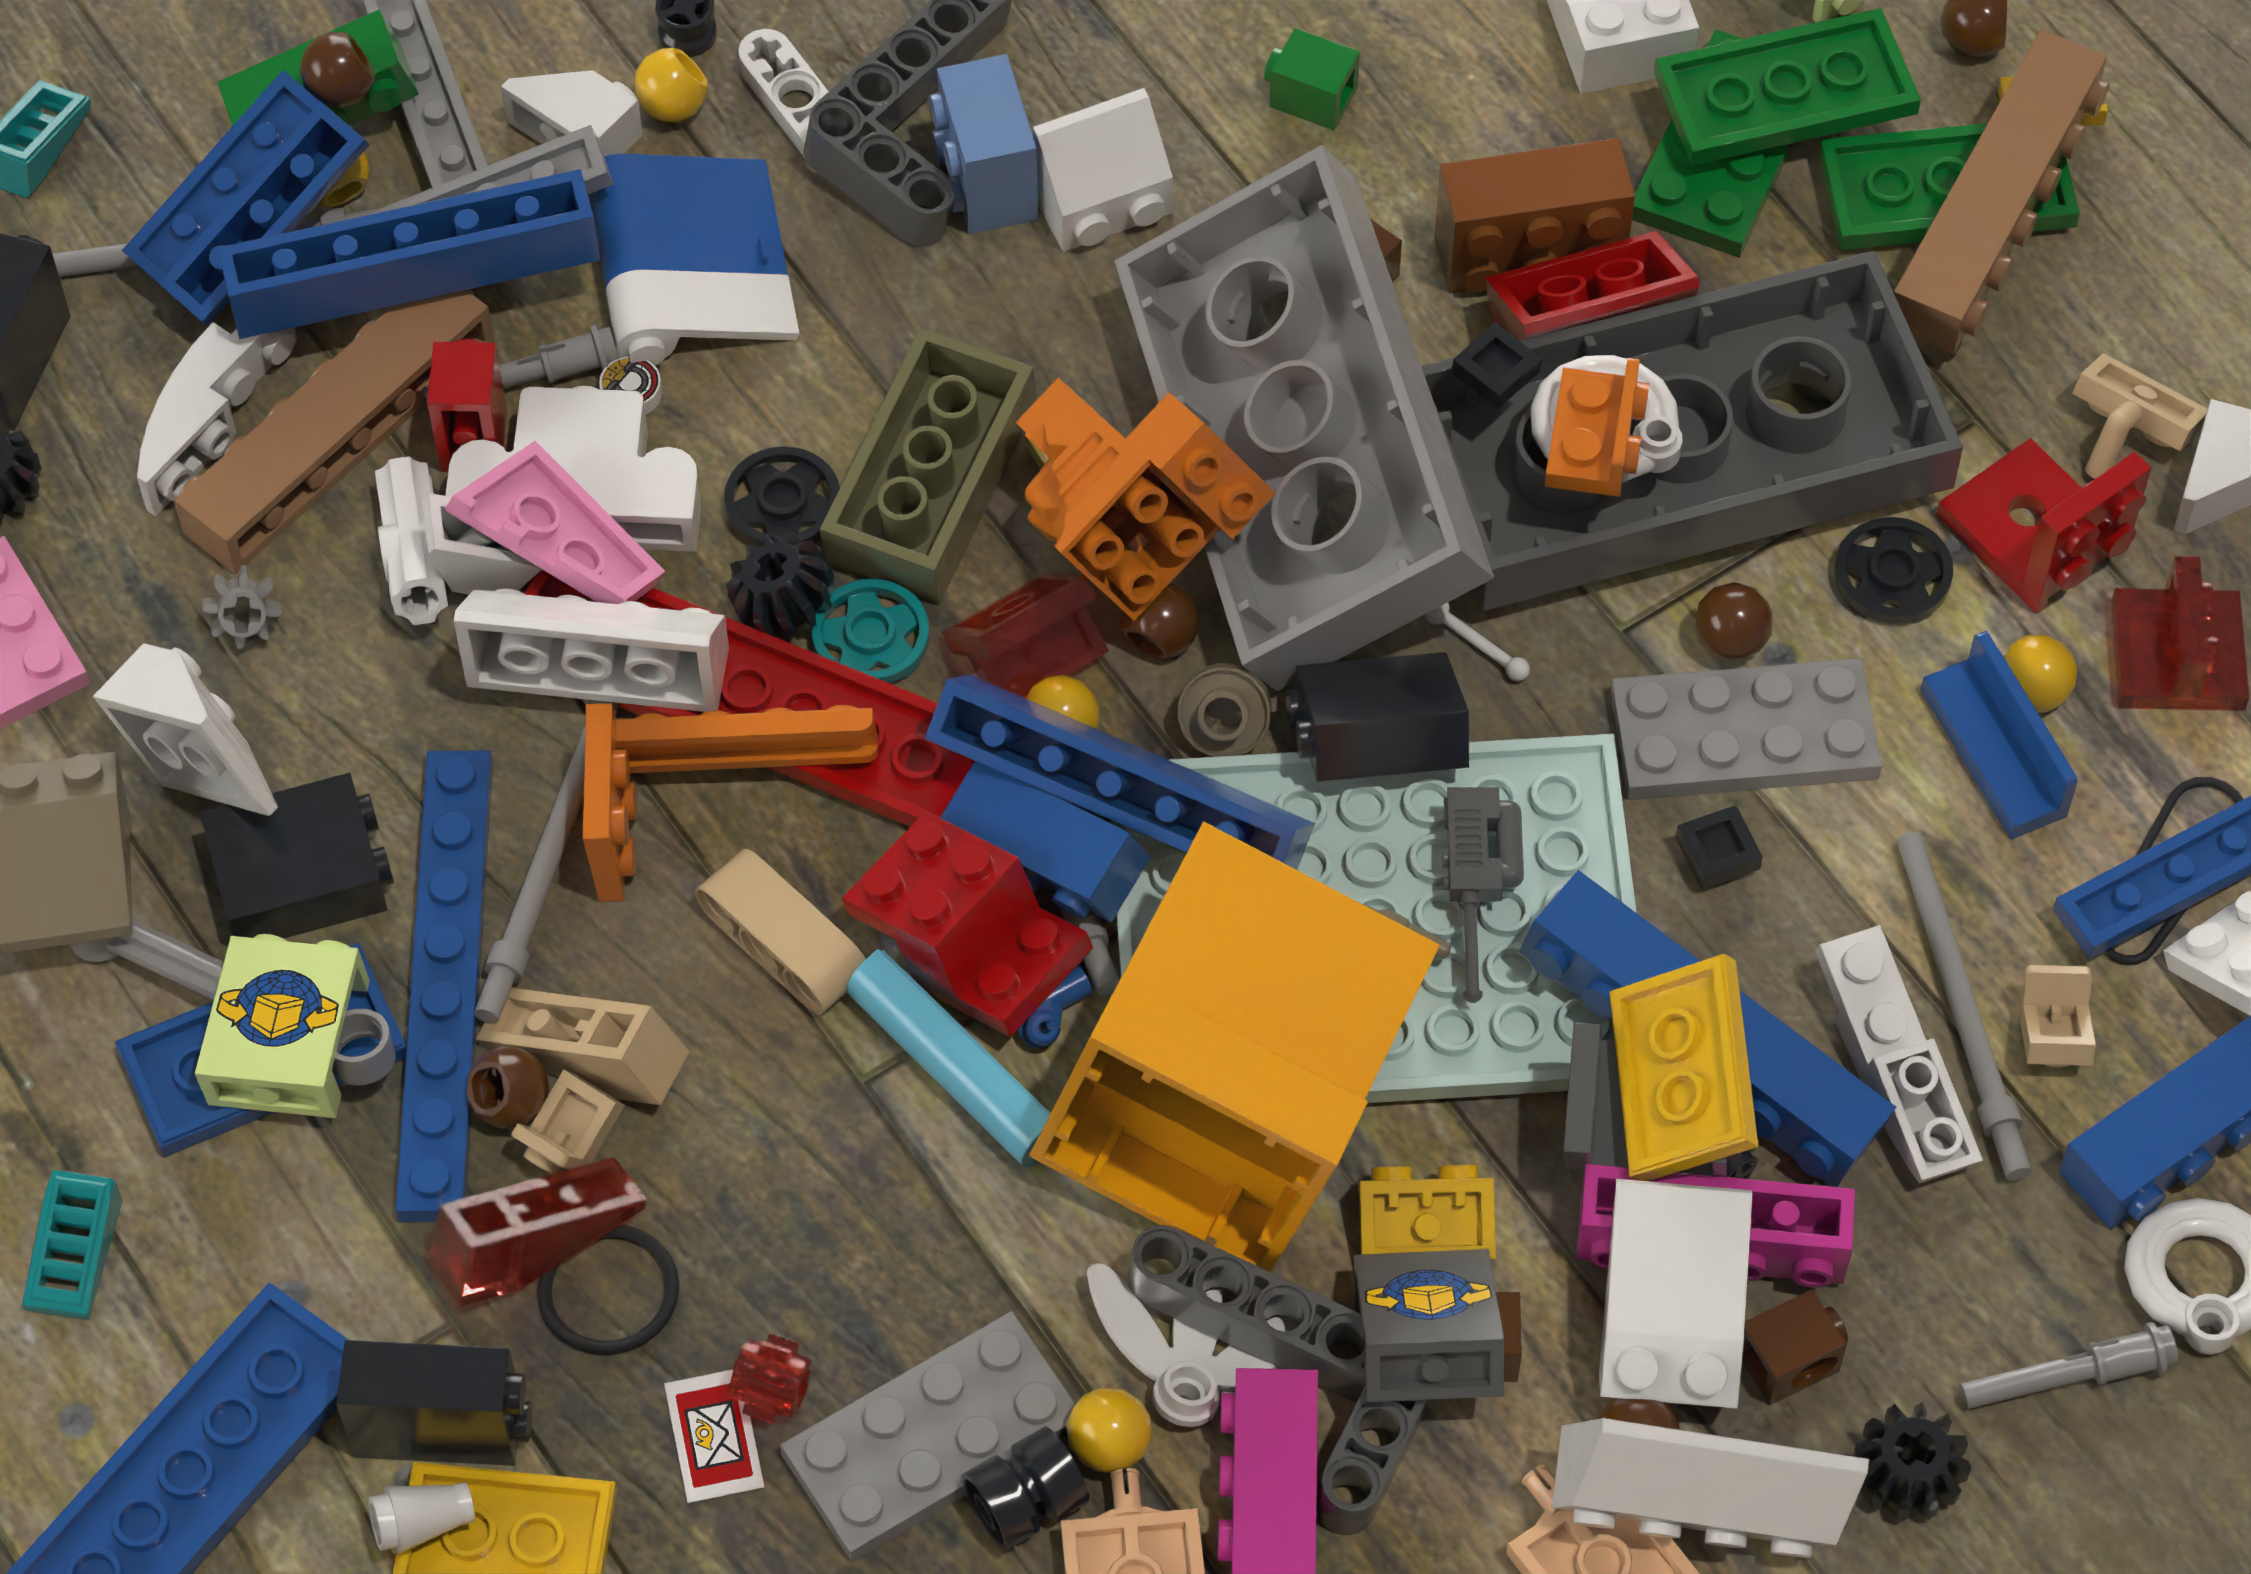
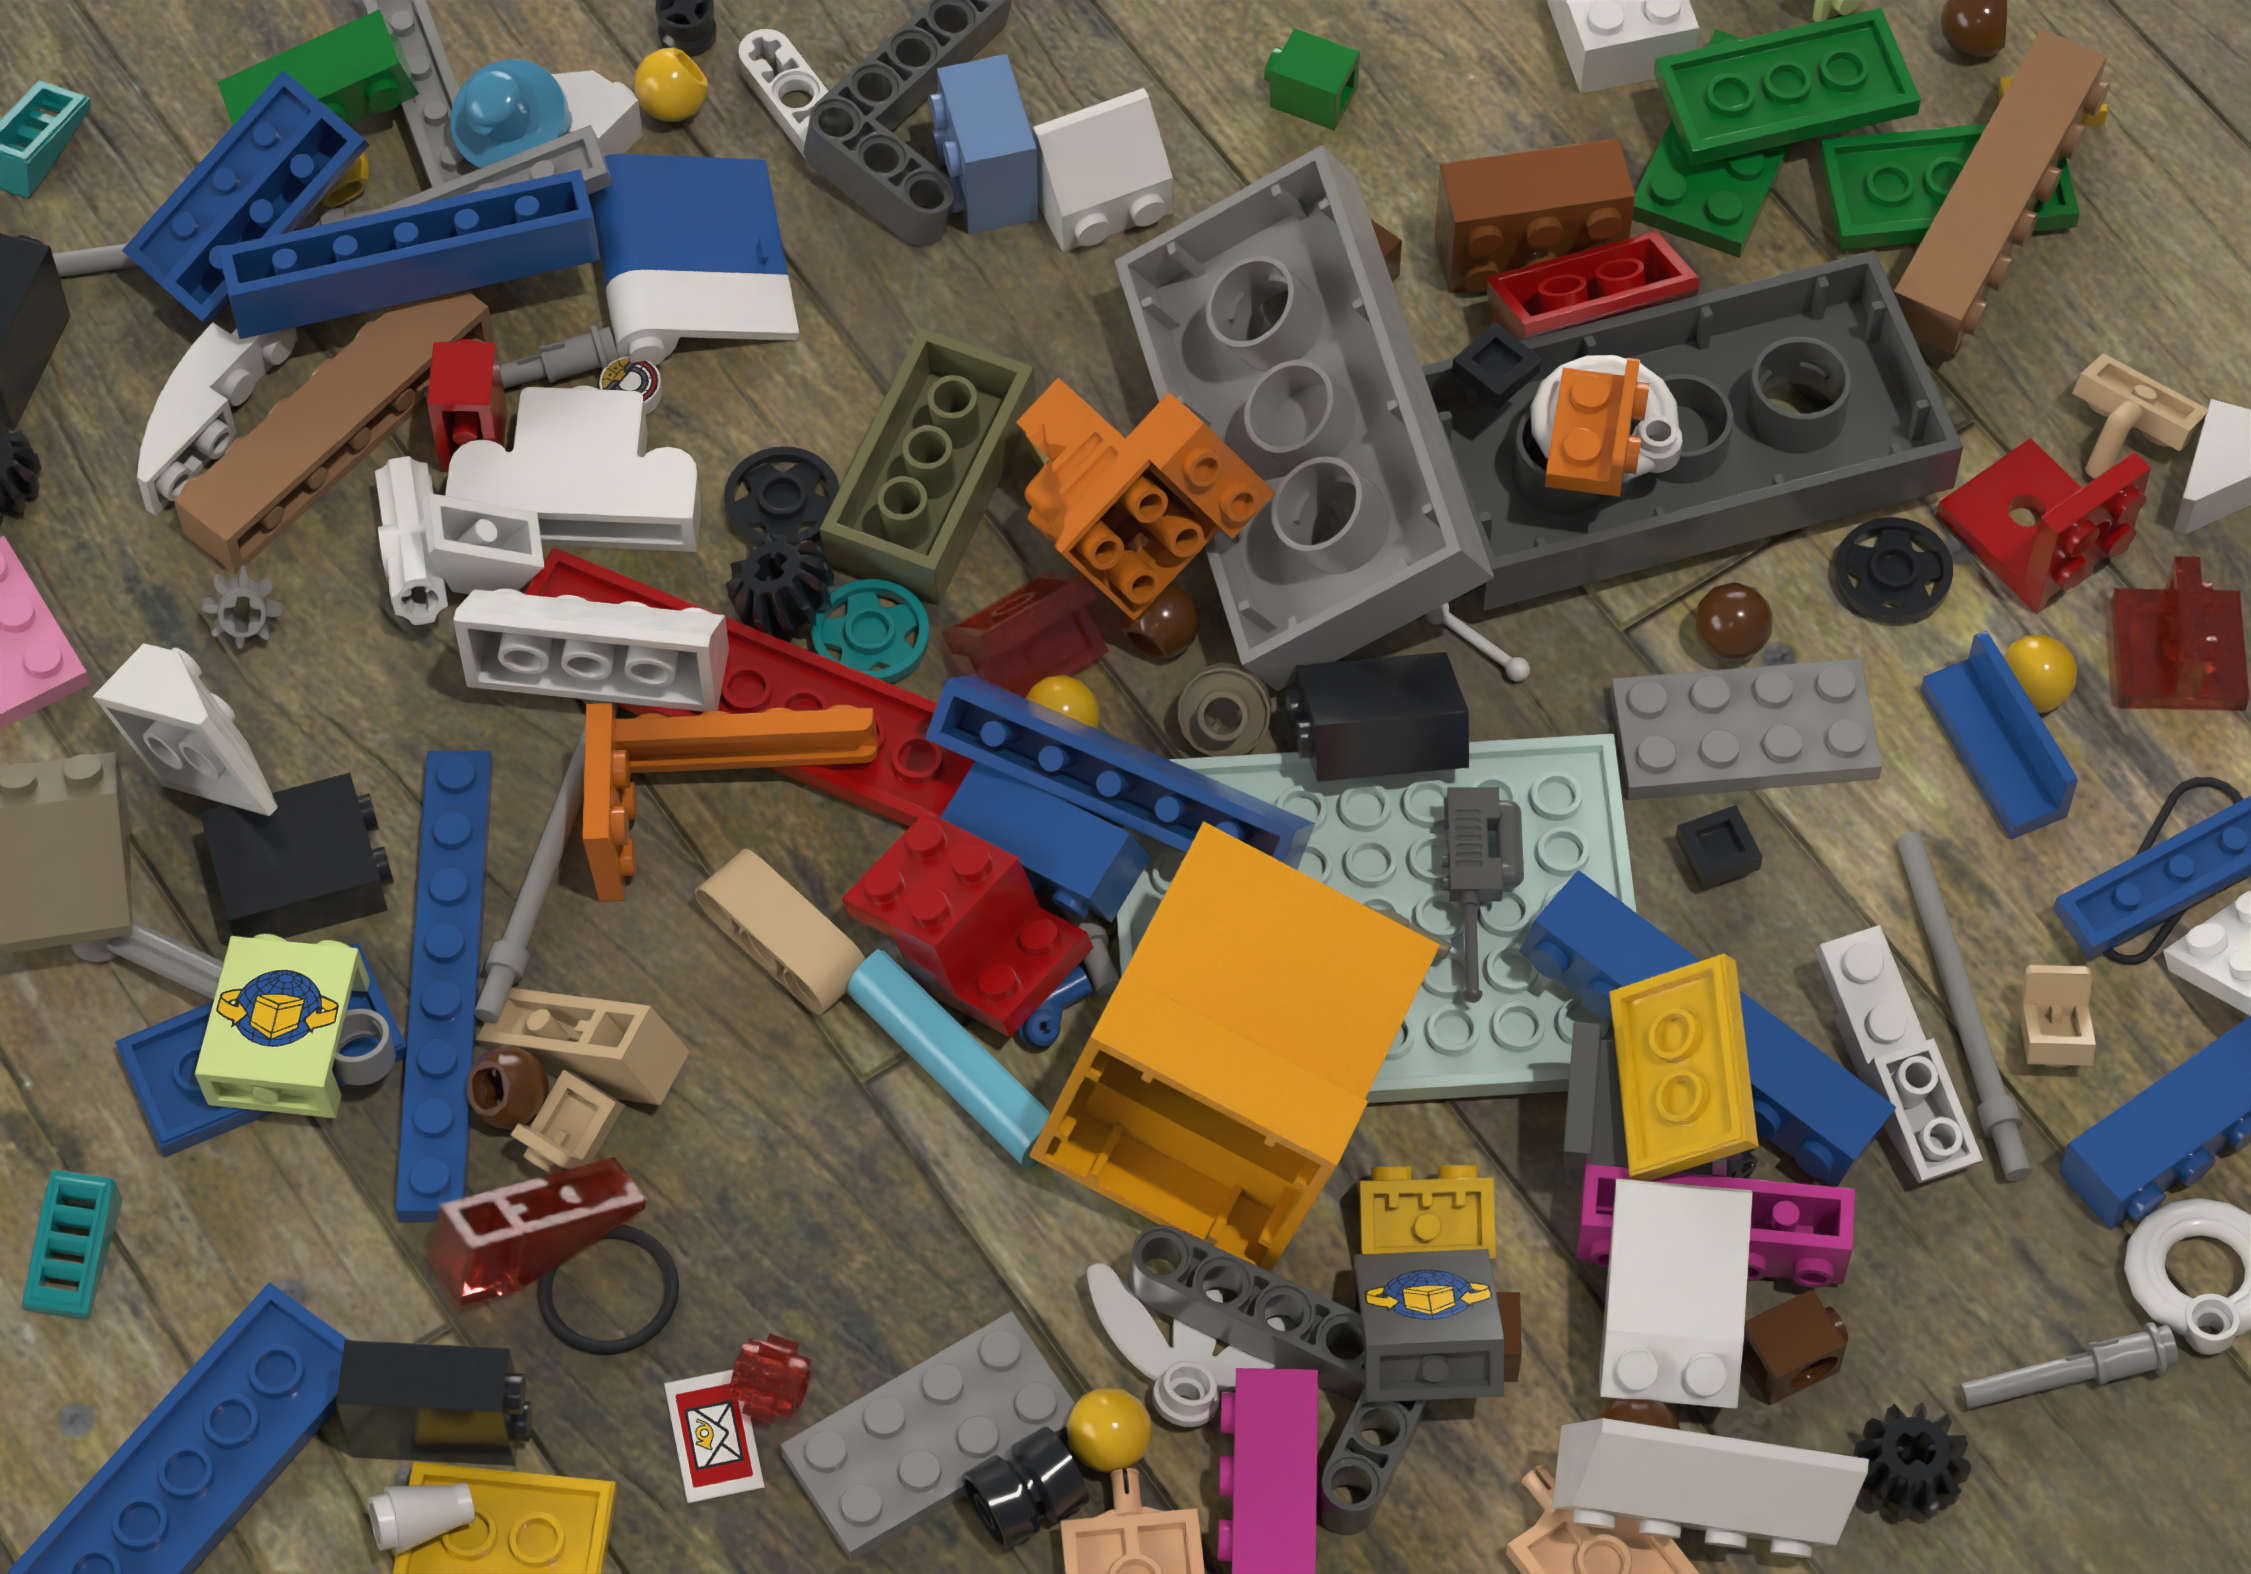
reddish brown piece [300,32,375,109] -> none
bright pink wing [444,441,666,604] -> none
none -> dark azure plate [450,59,573,169]

